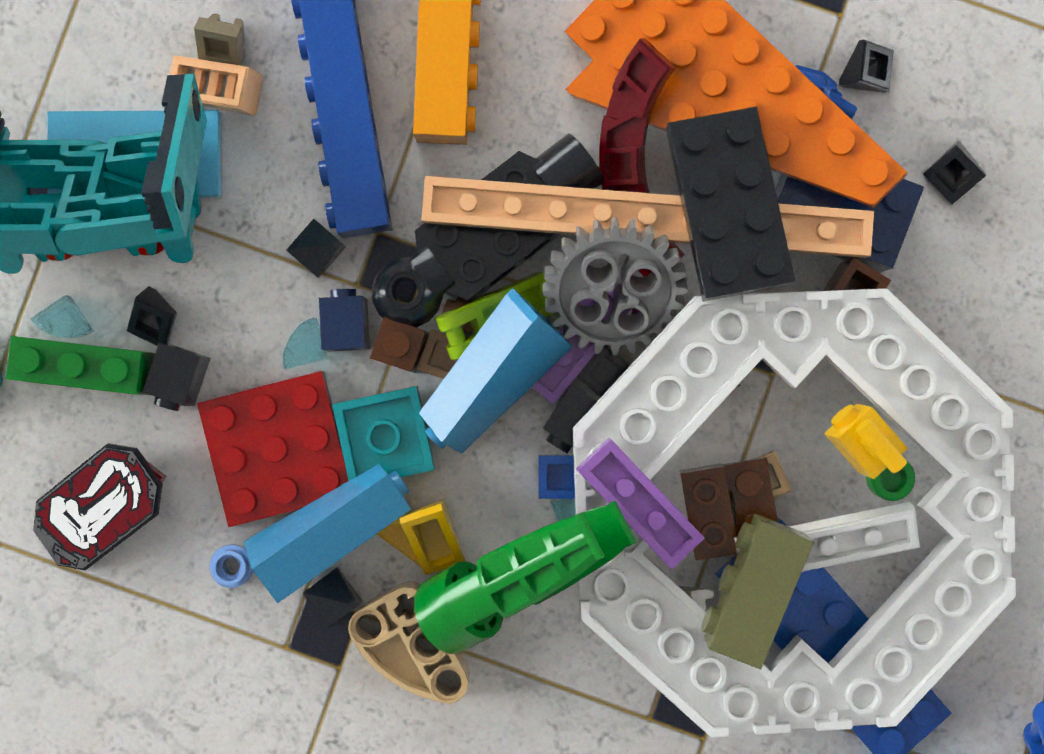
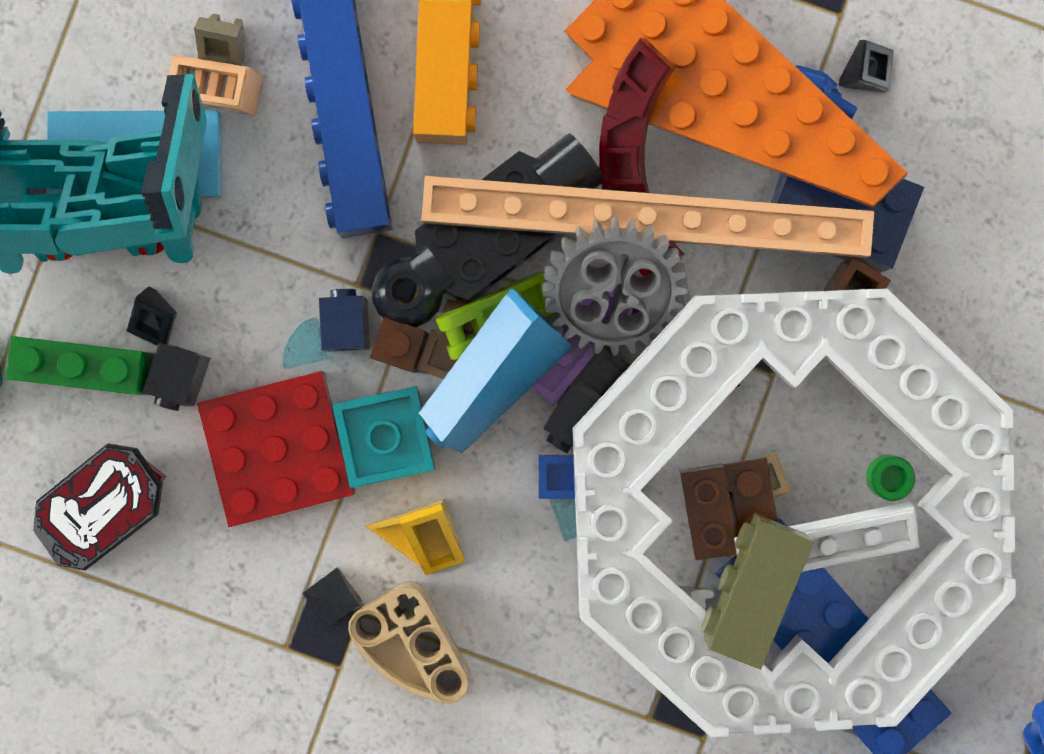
clear light blue tile [30,295,94,338] -> none
light blue plate [210,544,253,588] -> none
dark azure slope [243,464,411,603] -> none
black slope [286,218,346,278] -> none
green piece [414,500,637,654] -> none
medium lavender plate [576,437,705,570] -> none
black plate [666,106,796,302] -> none
yellow brick [824,404,908,479] -> none
black slope [923,140,986,204] -> none

